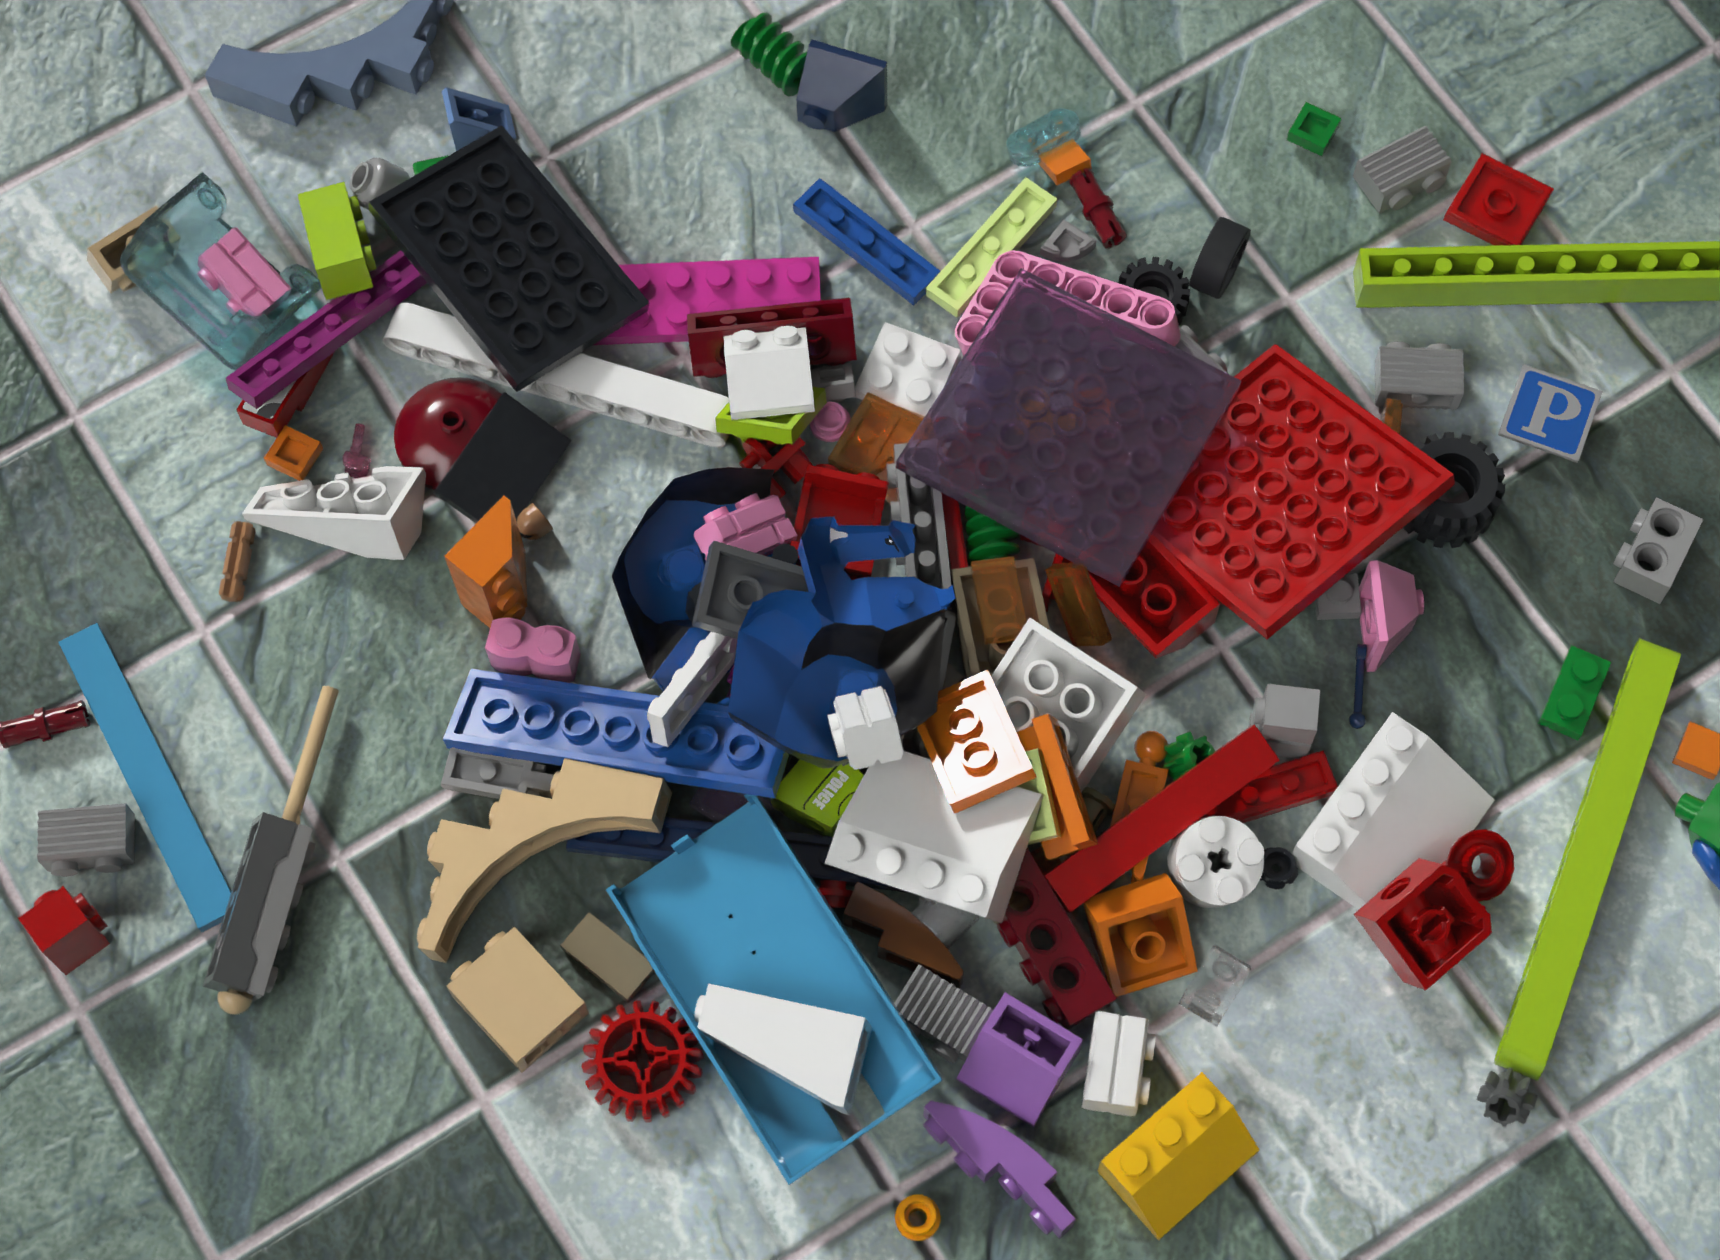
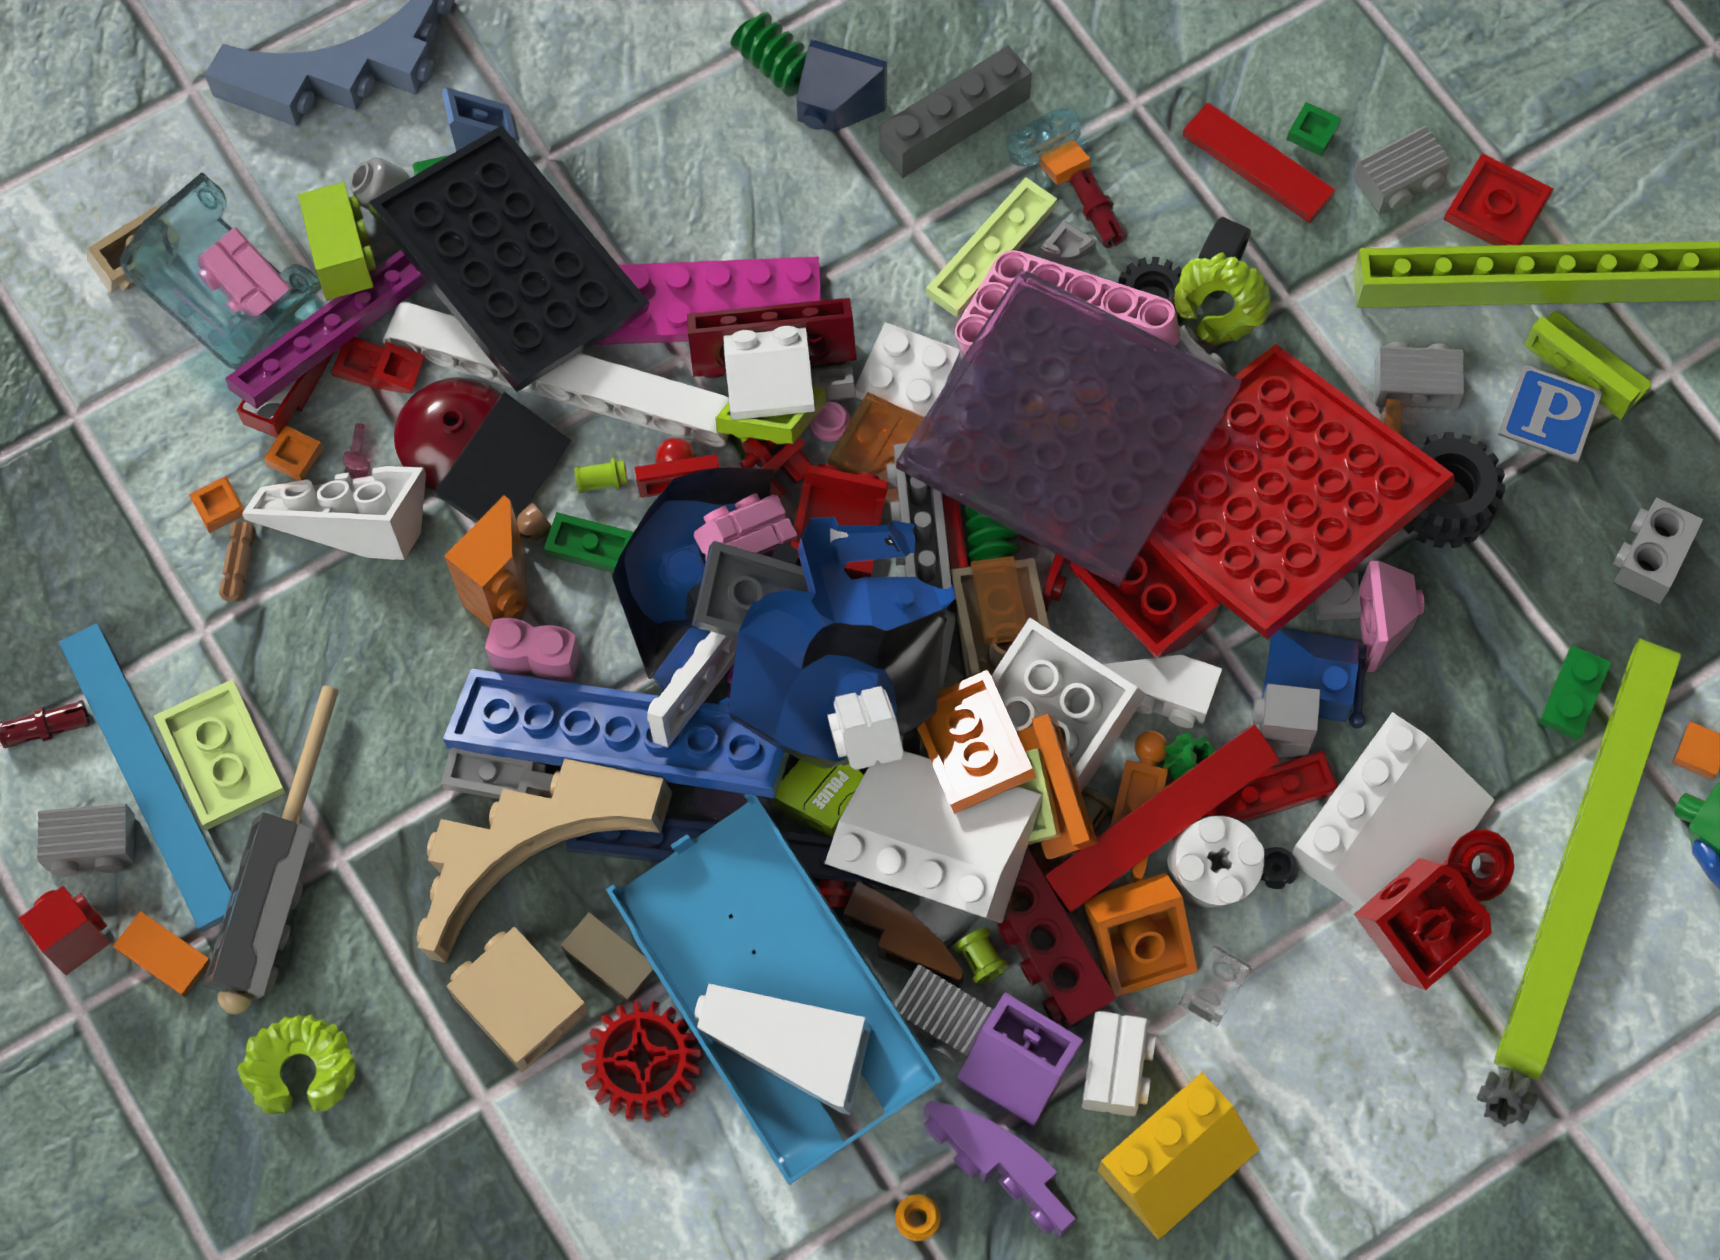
blue plate [793,178,941,306] -> none
clear orange tile [1045,562,1112,647] -> none
none -> orange tile [113,911,210,998]
none -> yellowish green plate [154,679,286,830]
none -> orange tile [189,476,245,533]
none -> lime piece [237,1014,356,1115]
none -> red slope [332,337,425,394]
none -> green plate [544,512,634,573]
none -> lime pin [574,457,628,493]
none -> red tile [634,437,719,498]
none -> dark grey brick [879,45,1032,178]
none -> lime bush [954,927,1010,986]
none -> white slope [1103,655,1222,729]
none -> lime piece [1174,252,1273,345]
none -> red tile [1183,102,1336,223]
none -> blue slope [1262,627,1358,722]
none -> lime panel [1524,311,1652,420]

